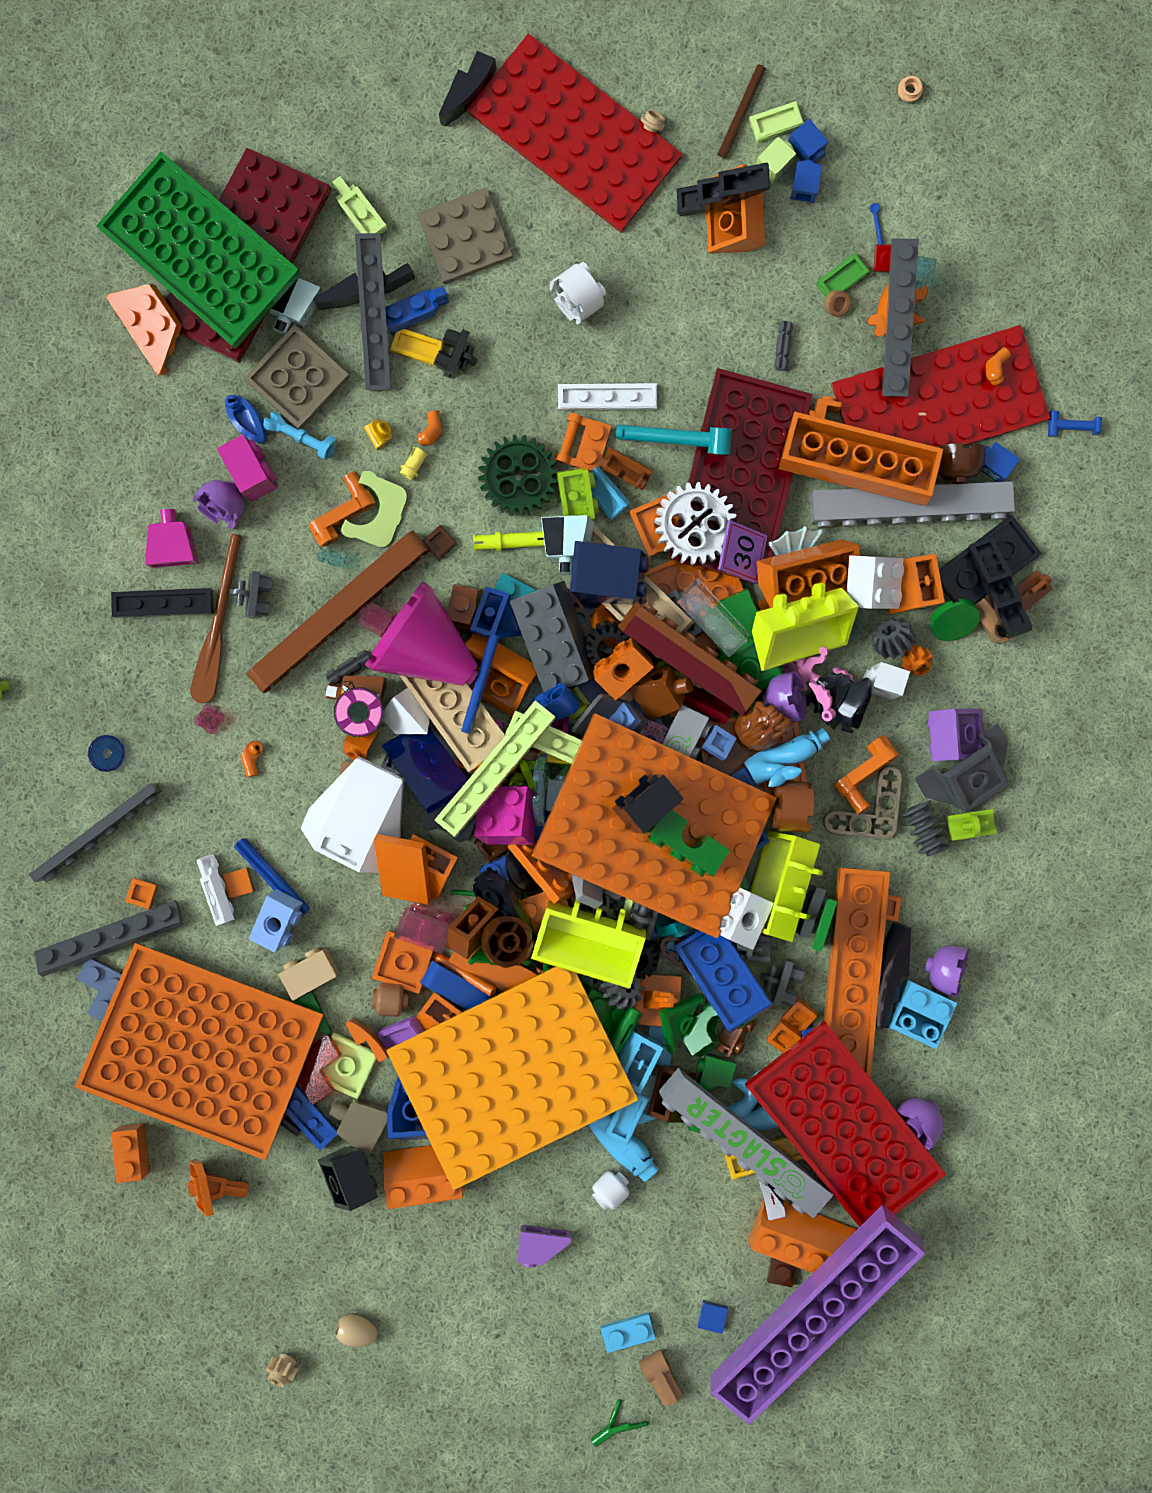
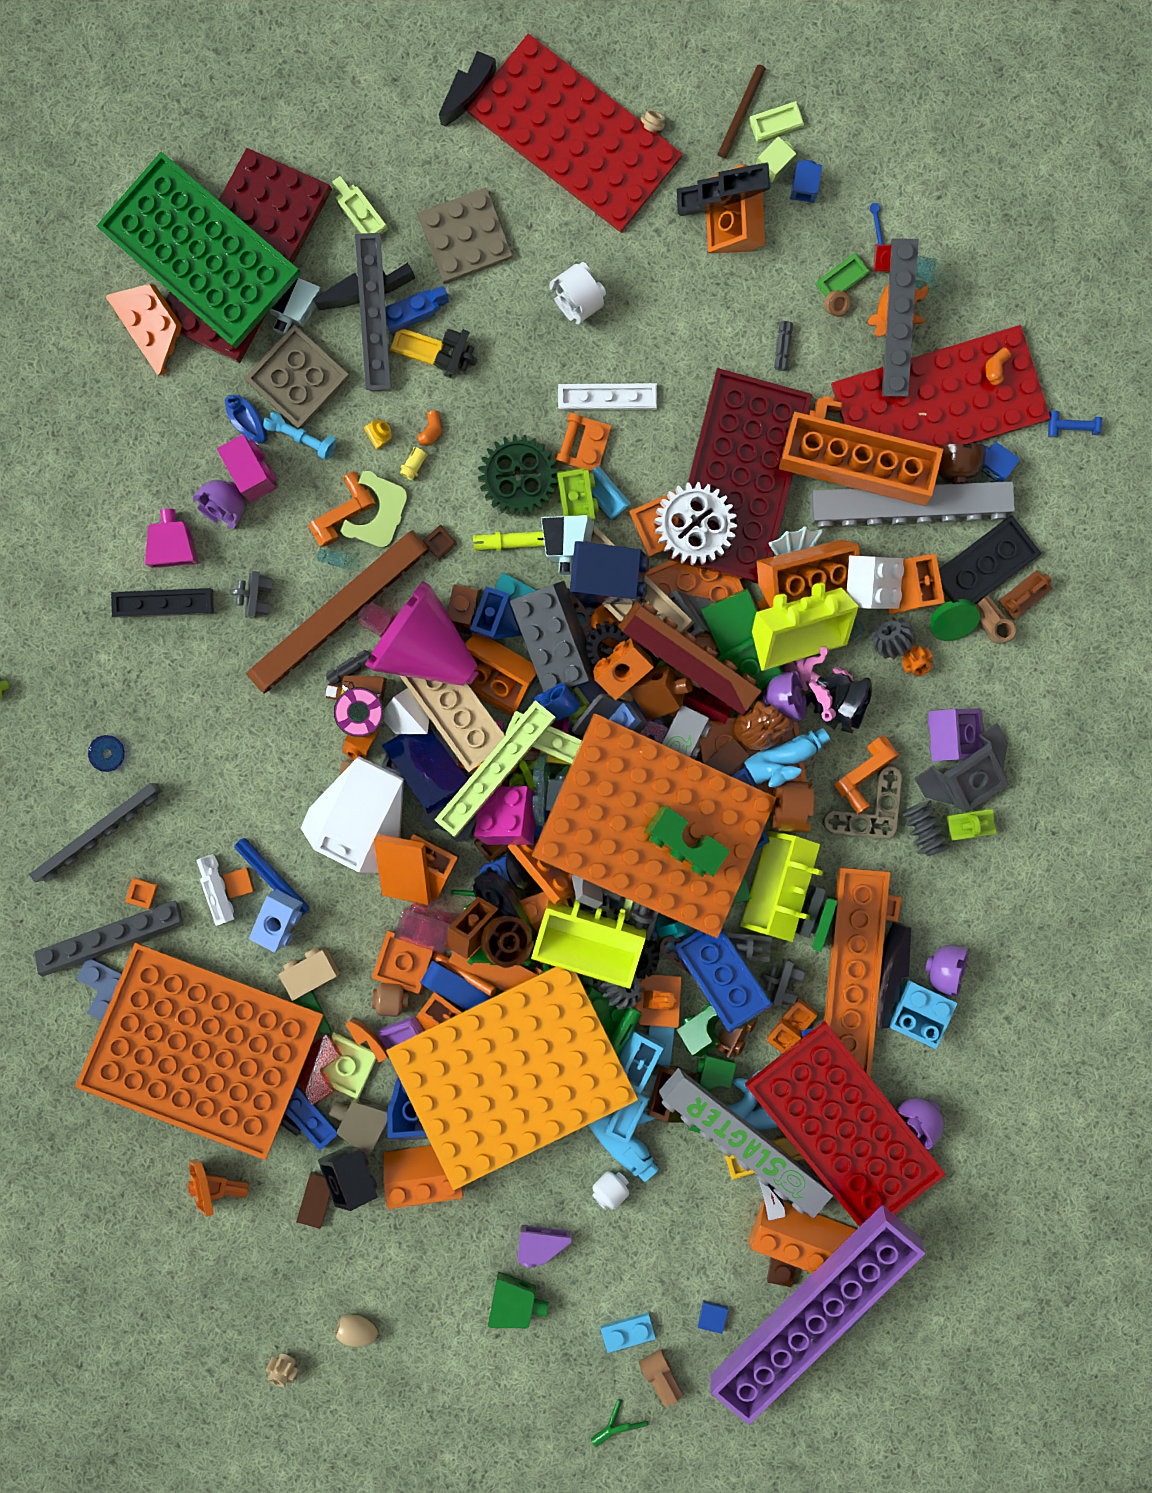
orange brick [111,1123,150,1183] -> none
dark orange piece [190,533,241,703] -> none
clear pink plate [195,705,224,734] -> none
orange arm [241,741,263,777] -> none
blue piece [461,634,500,734] -> none
dark orange hinge [599,446,653,490] -> none
black container [612,774,684,834] -> none
teal piece [616,424,733,455] -> none
green tile [659,993,704,1054] -> none
clear brick [677,578,749,657] -> none
medium blue plate [701,725,736,761] -> none
medium lavender piece [718,520,767,584] -> none
white brick [719,887,774,950] -> none
blue brick [788,119,828,163] -> none
white brick [862,662,910,700] -> none
light nougat plate [898,76,923,102] -> none
black slope [969,537,1032,639] -> none
none -> reddish brown tile [296,1171,331,1229]
none -> green torso [488,1272,549,1329]

